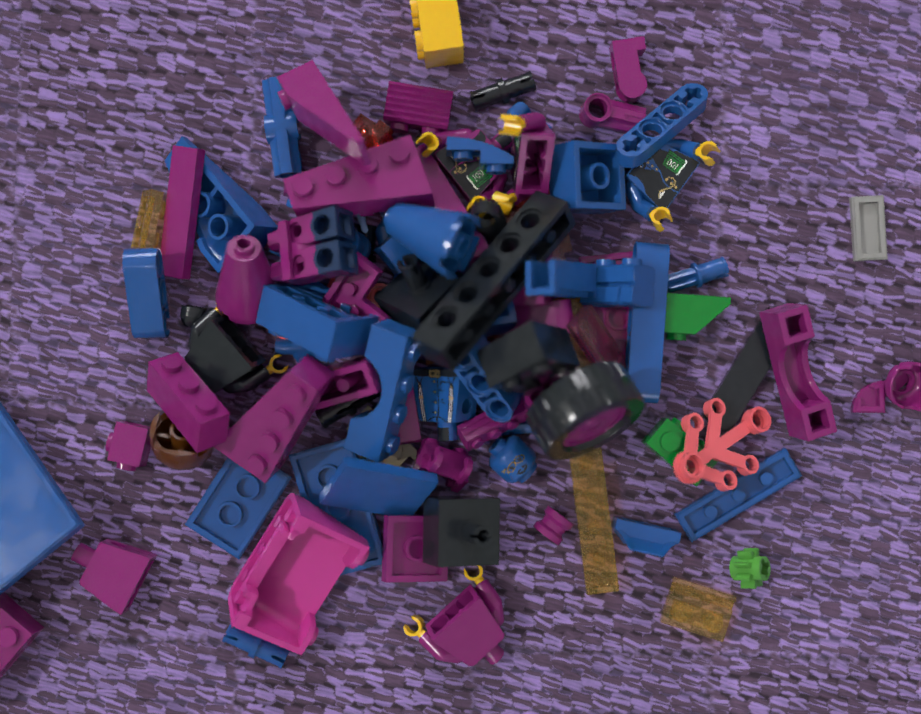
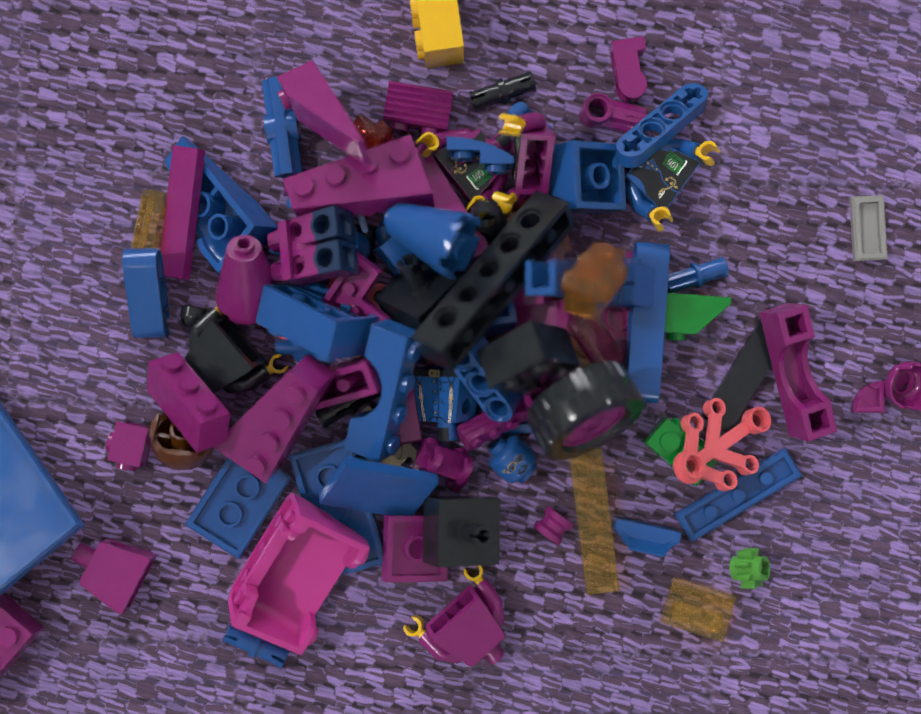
none -> clear orange brick [561,242,629,321]

